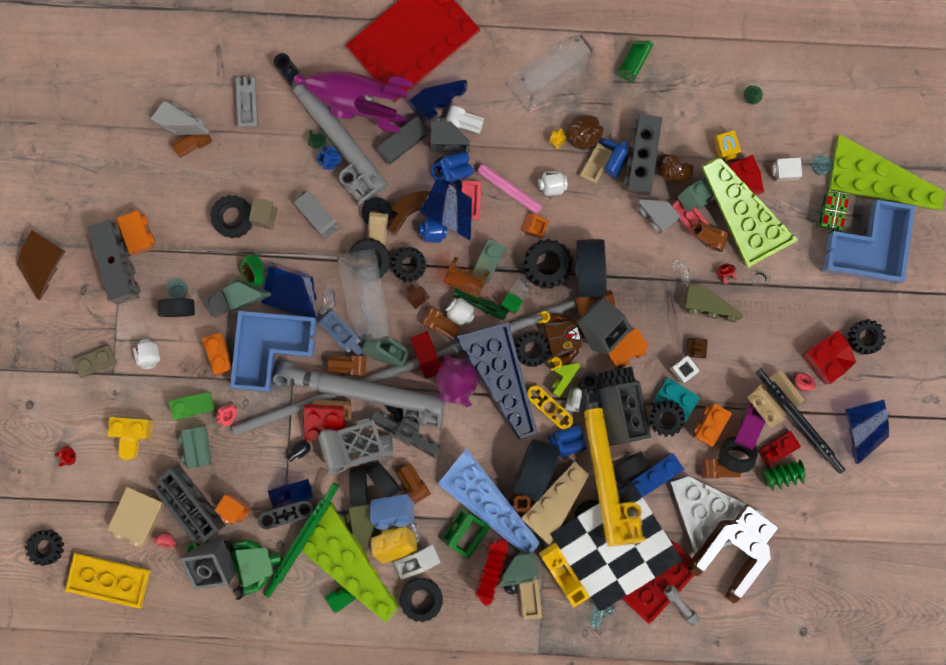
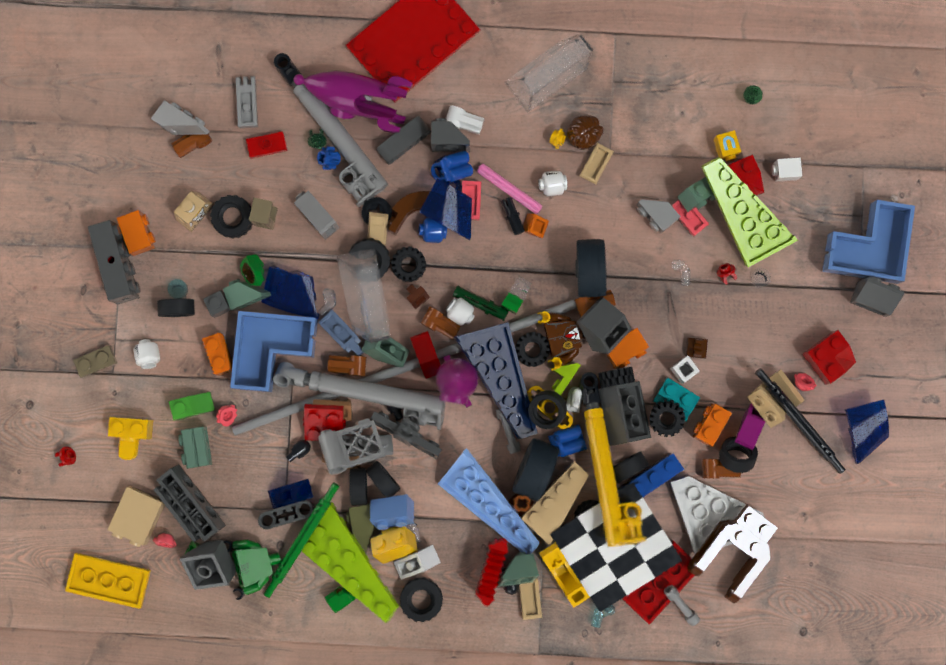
reddish brown slope [17,230,66,300] -> none
black tyre [25,530,64,566] -> none
orange brick [215,493,251,524] -> none
dark orange piece [396,463,431,504] -> none
clear blue slope [409,79,468,122] -> none
green tile [440,508,490,559] -> none
clear orange panel [444,256,490,298] -> none
sand green slope [471,239,506,284] -> none
black tyre [523,239,572,289] -> none
blue piece [599,138,629,179] -> none
green tile [617,40,654,84] -> none
dark grey brick [624,114,663,196] -> none
reddish brown hair [658,154,693,182] -> none
olive slope [683,285,743,322] -> none
dark orange piece [692,222,729,252] -> none
red plate [758,430,801,467] -> none
green piece [762,459,806,491] -> none
clear light blue tile [812,156,832,176] -> none
piece [818,190,849,232] -> none
lime wing [828,134,946,211] -> none
black tyre [848,319,886,355] -> none
none -> tan torso [174,191,214,232]
none -> red plate [246,131,288,159]
none -> light grey bar [496,409,521,454]
none -> black axle [501,197,524,235]
none -> black tyre [528,390,567,429]
none -> dark grey slope [850,276,905,317]

